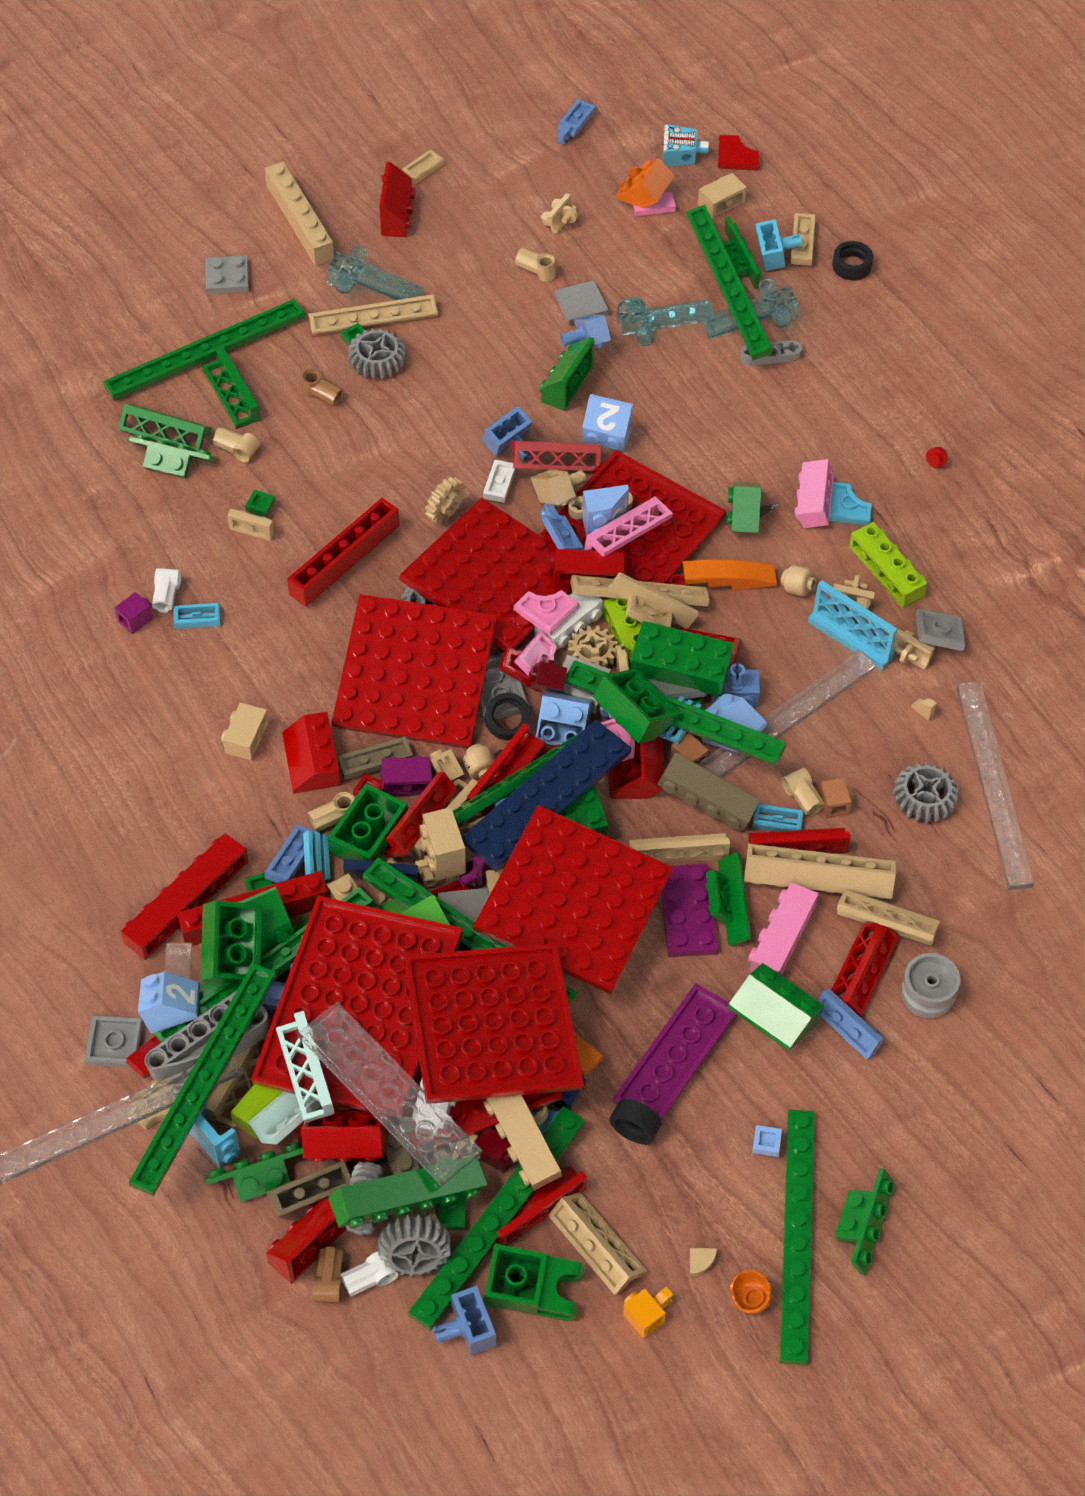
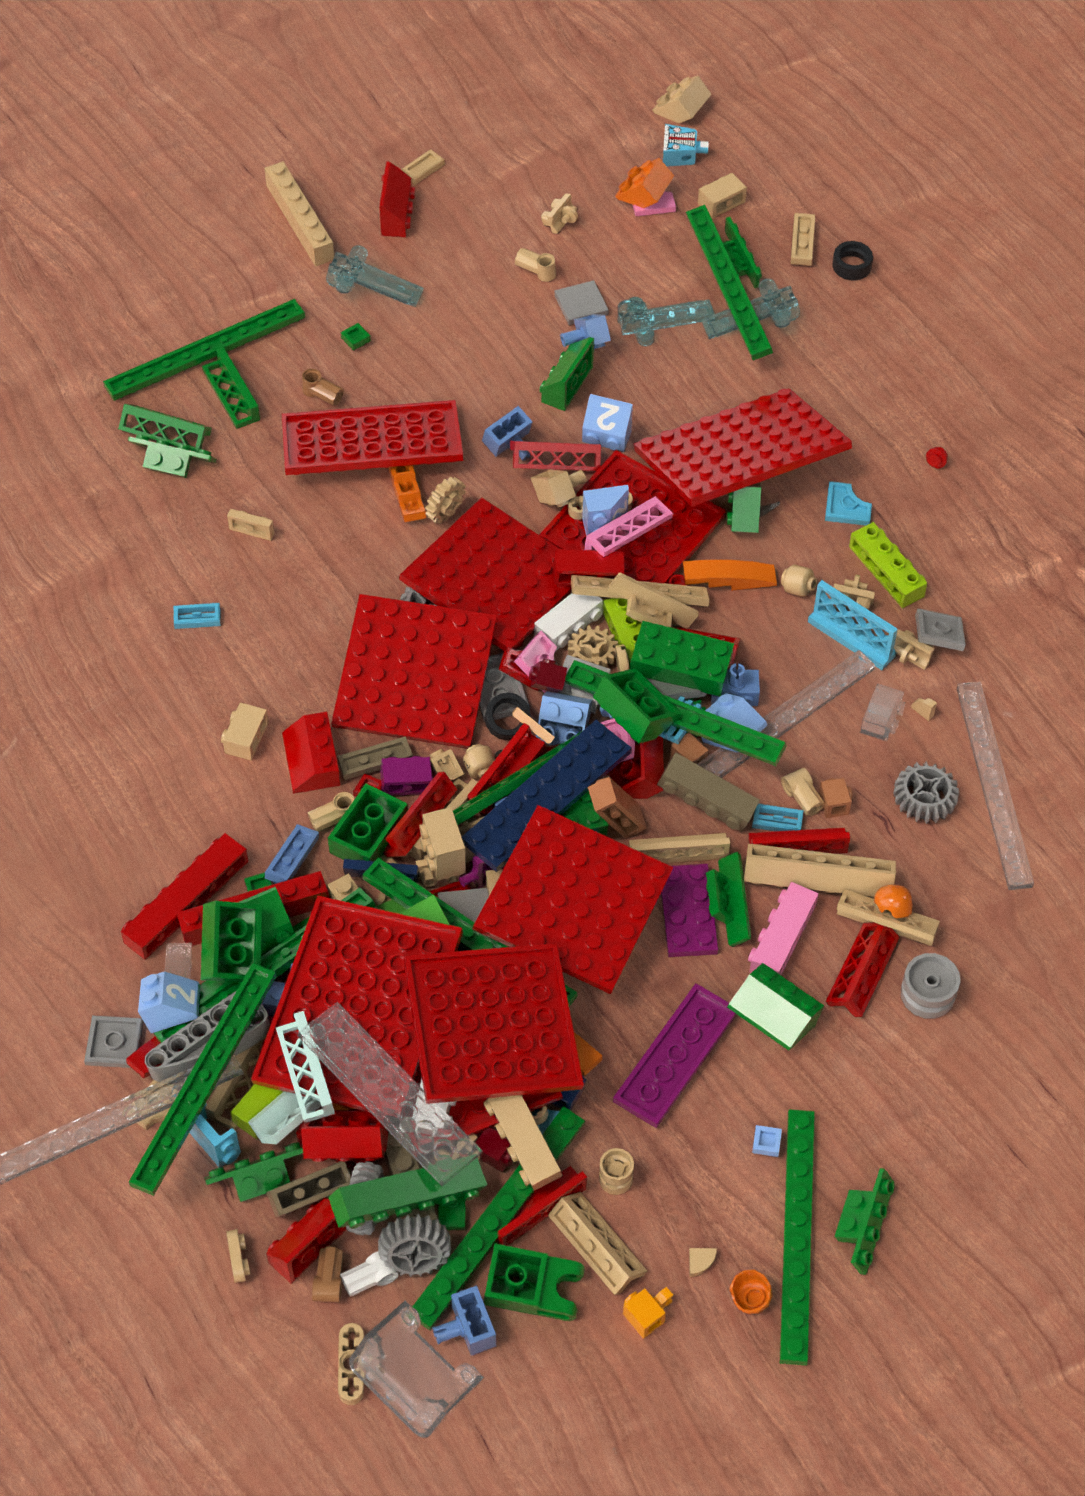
magenta brick [114,592,153,634] -> none
white piece [152,568,181,613] -> none
light grey plate [205,255,249,295] -> none
tan piece [213,427,260,463] -> none
green plate [245,489,276,518] -> none
red brick [287,498,400,607] -> none
medium azure tile [303,830,330,883] -> none
tan tile [309,294,438,336] -> none
light grey gear [348,327,406,380] -> none
white plate [483,460,516,503] -> none
bright pink tile [513,590,579,636] -> none
medium blue hinge [540,503,583,550] -> none
medium blue hinge [557,99,596,145] -> none
black tyre [609,1099,662,1145] -> none
red tile [718,135,759,170] -> none
light grey beam [740,340,802,366] -> none
medium azure brick [755,219,803,271] -> none
bright pink brick [795,459,835,528] -> none
medium blue hinge [818,989,884,1060] -> none
none -> tan plate [227,1229,250,1283]
none -> red plate [282,400,463,475]
none -> tan beam [338,1323,364,1405]
none -> clear windscreen [349,1301,484,1438]
none -> orange slope [388,465,426,522]
none -> light nougat tile [512,707,555,744]
none -> nougat brick [588,777,647,839]
none -> tan wheel [599,1148,634,1195]
none -> red plate [633,388,852,507]
none -> tan slope [653,75,711,123]
none -> clear brick [860,683,906,741]
none -> orange hair [874,884,912,918]

